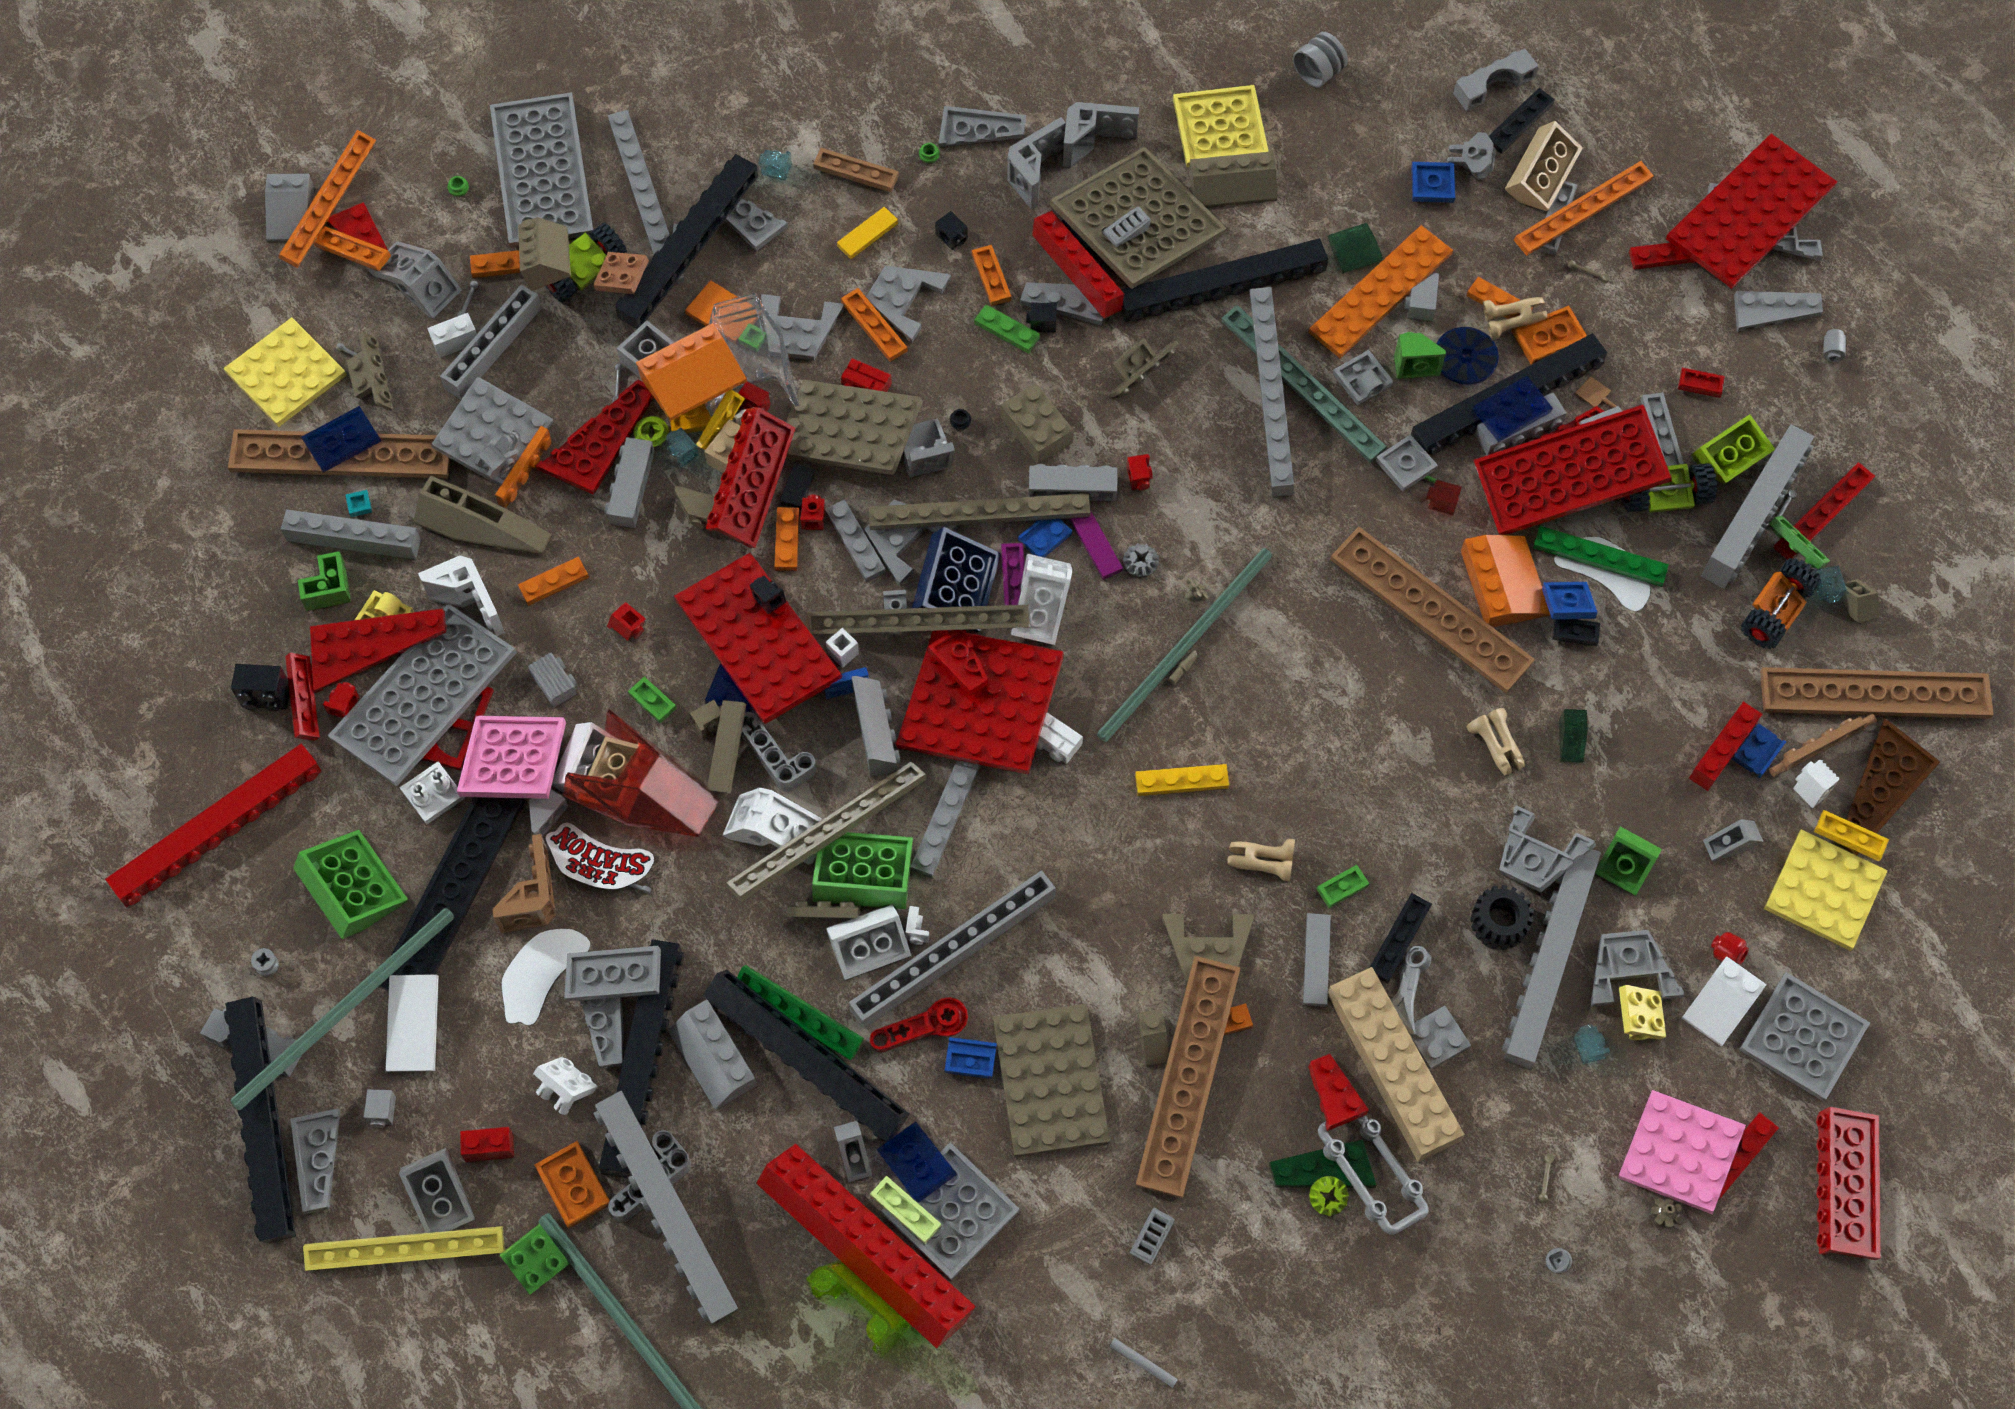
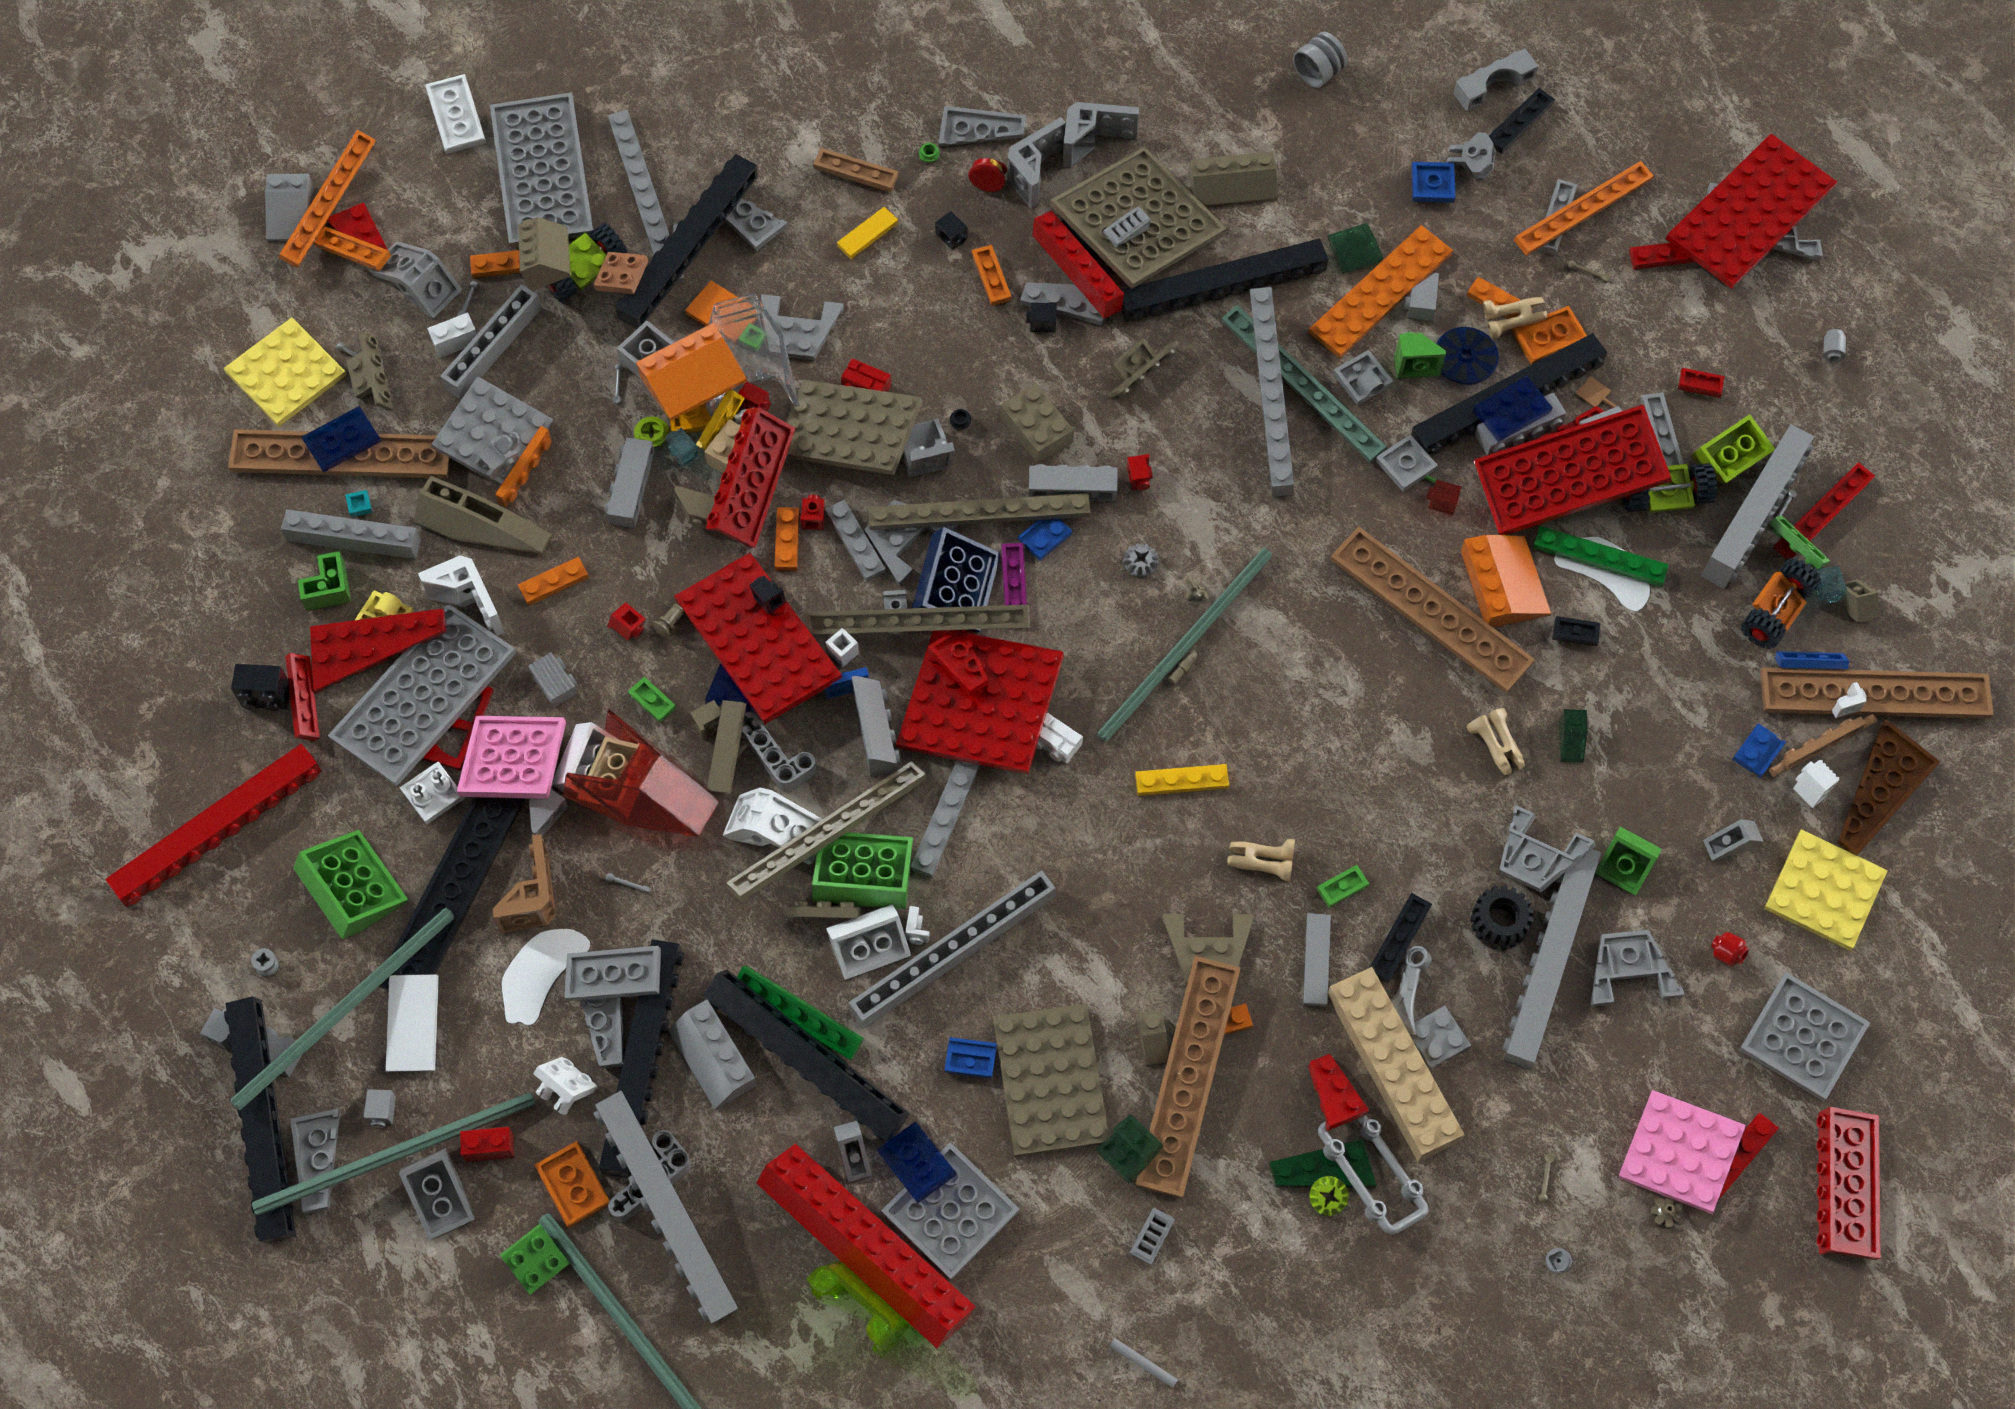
light yellow plate [303,1226,505,1271] -> none
red brick [323,682,360,719] -> none
bright green plate [447,176,469,196] -> none
red wing [535,379,654,495] -> none
sticker [546,823,654,889] -> none
clear light blue brick [758,149,792,181] -> none
black tile [780,463,816,510] -> none
orange plate [841,288,908,362] -> none
light grey wing [866,266,951,343] -> none
red beam [869,997,968,1053] -> none
yellowish green plate [870,1176,941,1244] -> none
bright green plate [974,305,1040,354] -> none
white bracket [1011,554,1072,645] -> none
magenta tile [1069,510,1123,580] -> none
light yellow plate [1173,85,1269,168] -> none
tan slope [1505,121,1583,211] -> none
blue plate [1542,582,1597,619] -> none
clear light blue brick [1574,1024,1610,1064] -> none
light yellow plate [1619,985,1666,1040] -> none
white slope [1682,956,1767,1047] -> none
red brick [1689,701,1763,791] -> none
light grey wing [1734,291,1823,332] -> none
yellow tile [1814,810,1889,861] -> none
none -> sand green axle [252,1093,535,1216]
none -> white tile [425,74,486,154]
none -> dark tan pin [651,604,685,638]
none -> red piece [968,158,1007,192]
none -> clear green slope [1096,1114,1163,1184]
none -> blue plate [1775,651,1849,670]
none -> white bracket [1832,682,1866,718]

